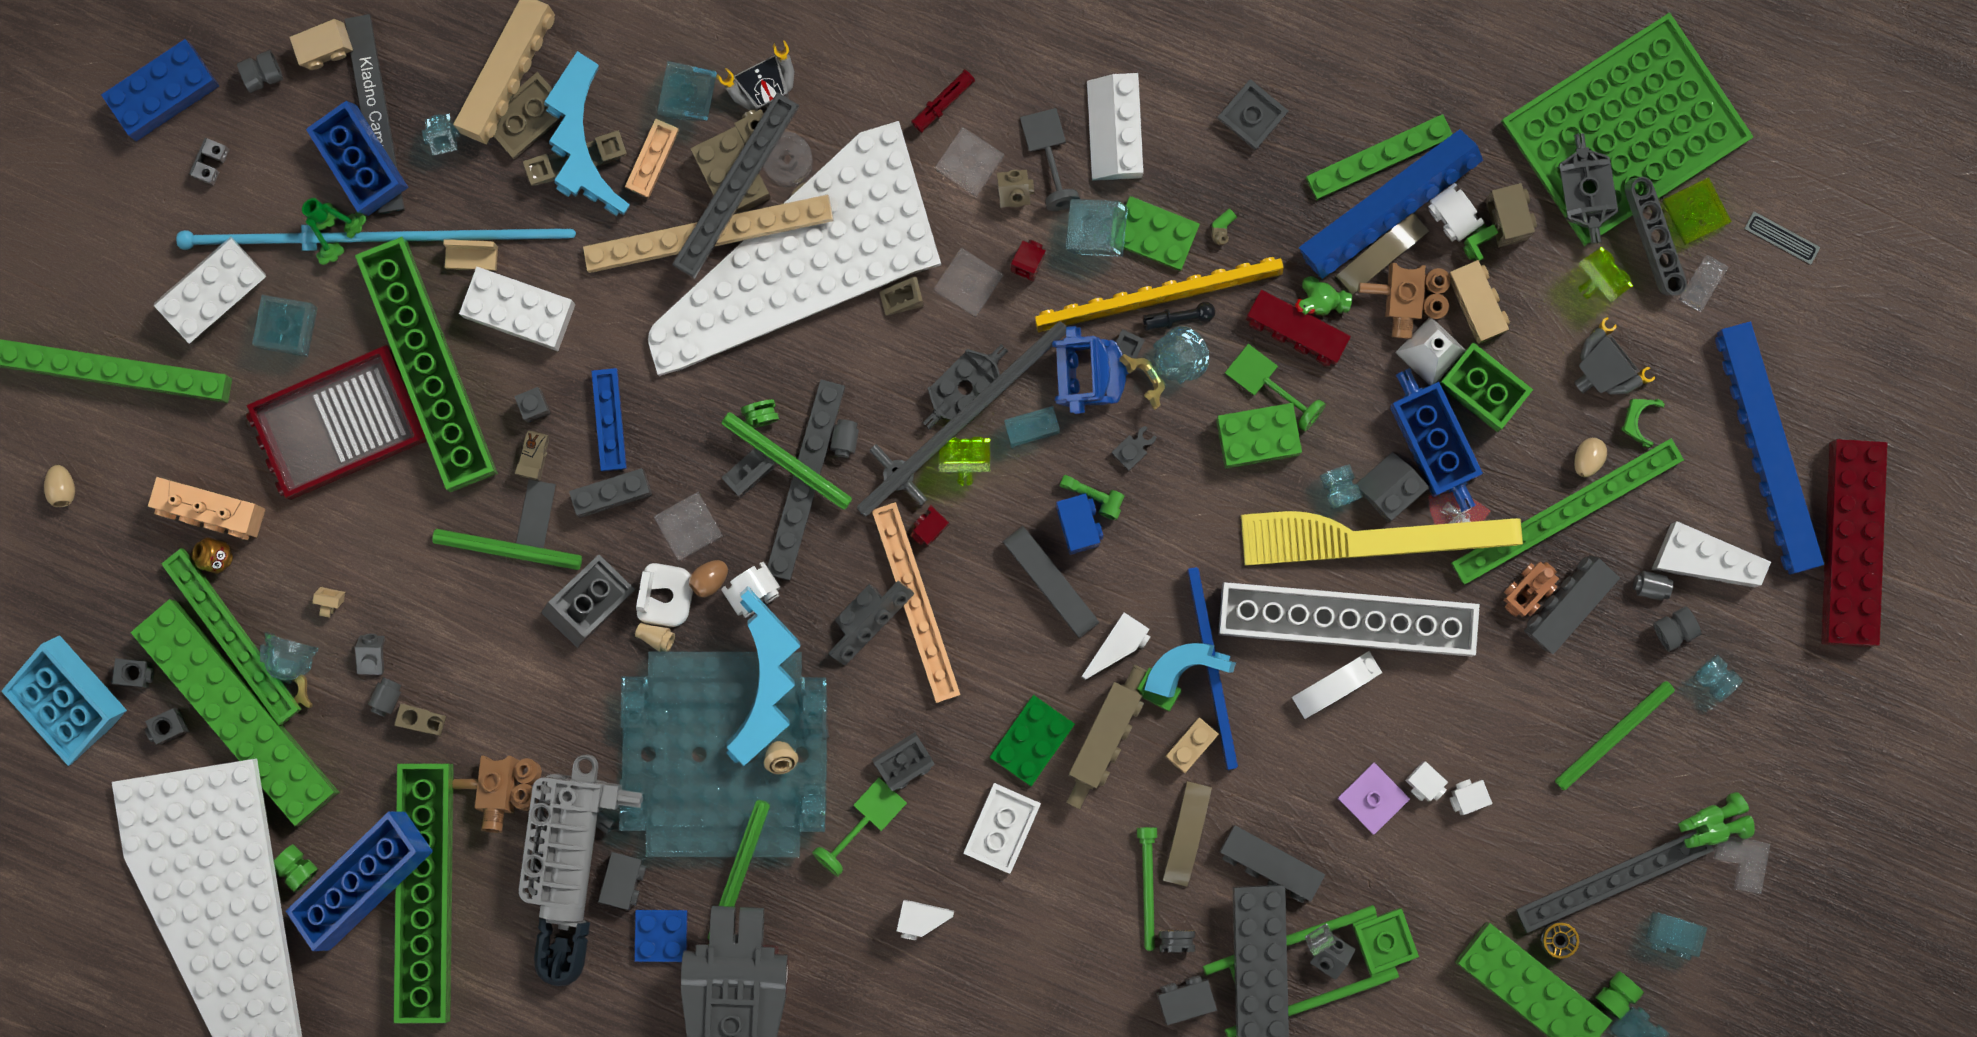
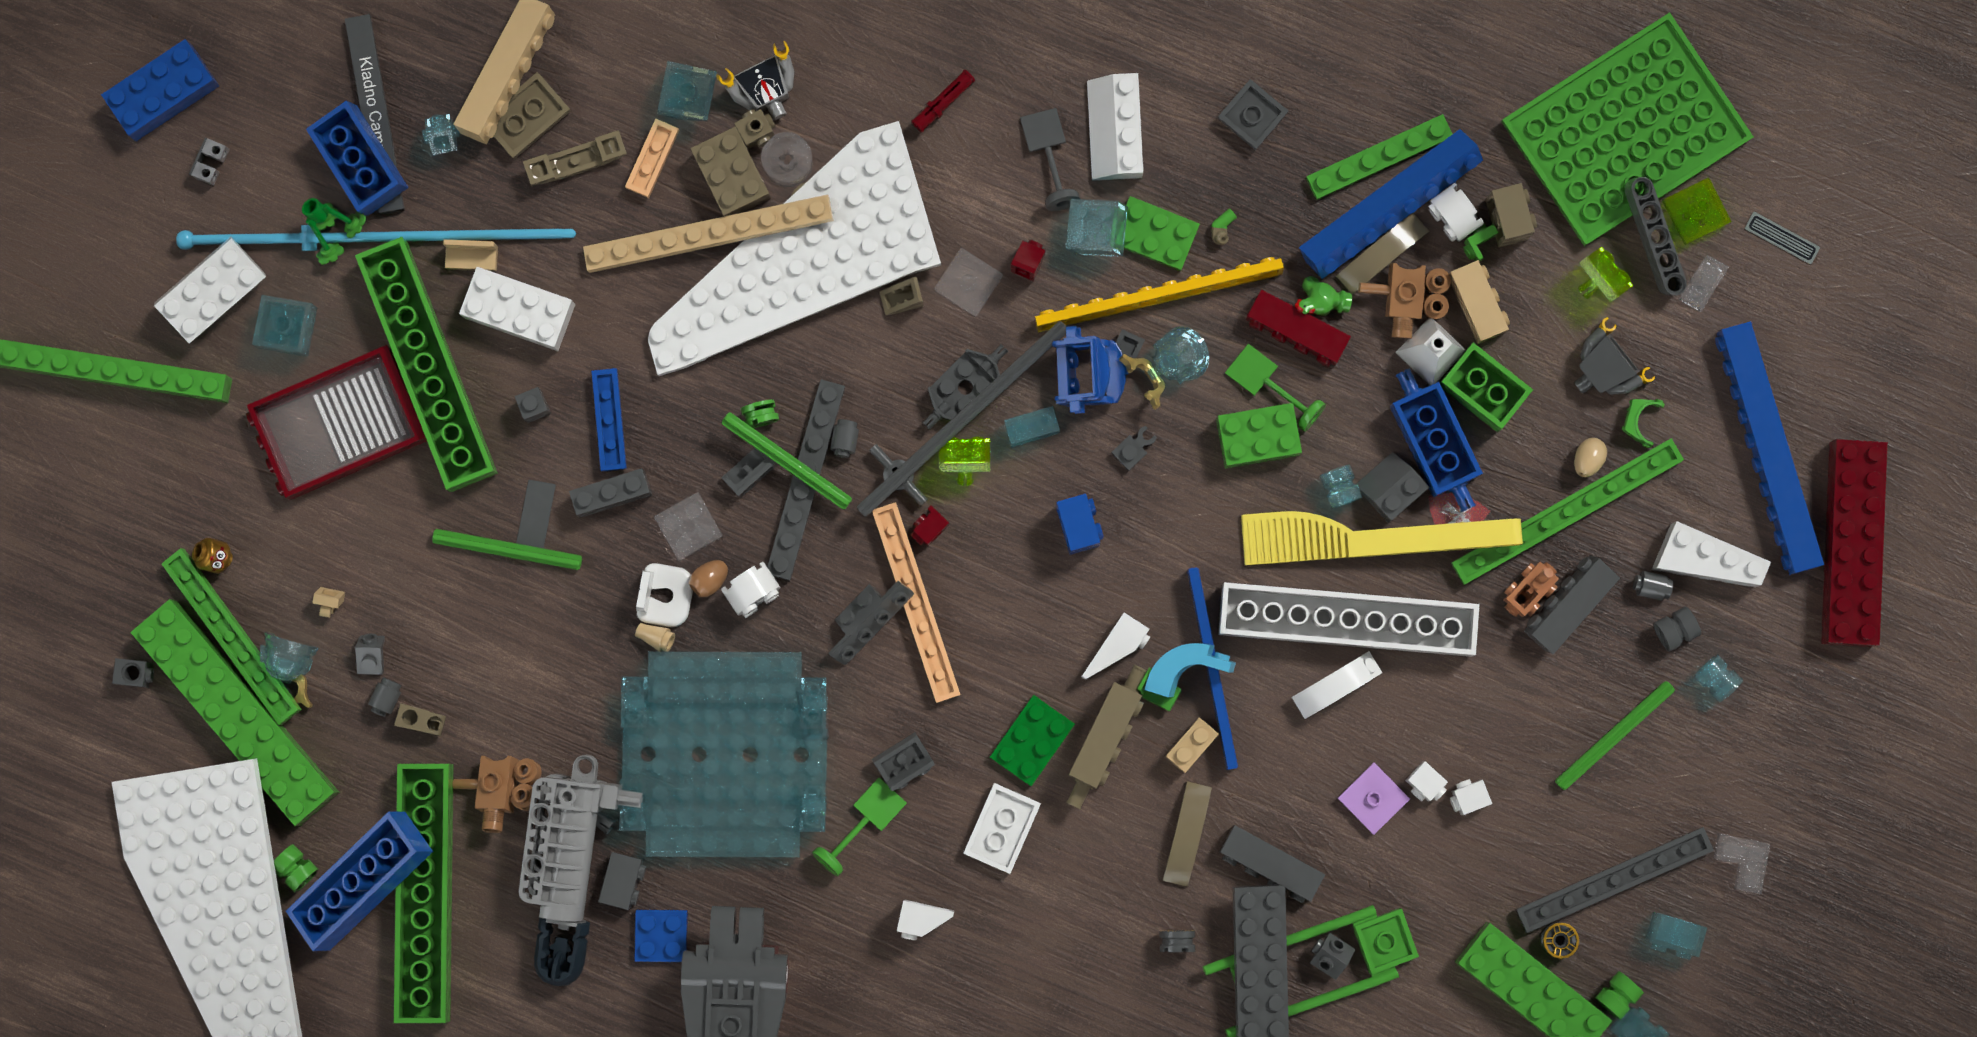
medium azure slope [1,636,127,766] -> none
tan animal [44,465,75,507] -> none
dark grey brick [145,708,189,745] -> none
light nougat piece [148,477,265,540] -> none
dark grey wheel [237,49,283,93] -> none
tan brick [290,19,353,70] -> none
dark tan leg [515,430,549,481] -> none
dark grey slope [541,555,635,648] -> none
medium azure arch [544,51,630,216] -> none
dark grey tile [672,92,799,279] -> none
bright green axle [708,800,770,939] -> none
medium azure arch [726,586,800,766] -> none
tan cone [764,741,798,774] -> none
clear plate [935,127,1004,197] -> none
dark tan brick [997,170,1034,208] -> none
dark grey beam [1002,526,1099,639] -> none
bright green brick [1060,475,1125,521] -> none
bright green piece [1137,827,1157,951] -> none
black pin [1143,302,1216,331] -> none
dark grey brick [1156,975,1217,1025] -> none
clear tile [1305,923,1336,956] -> none
dark grey plate [1558,133,1618,244] -> none
bright green piece [1678,792,1755,848] -> none

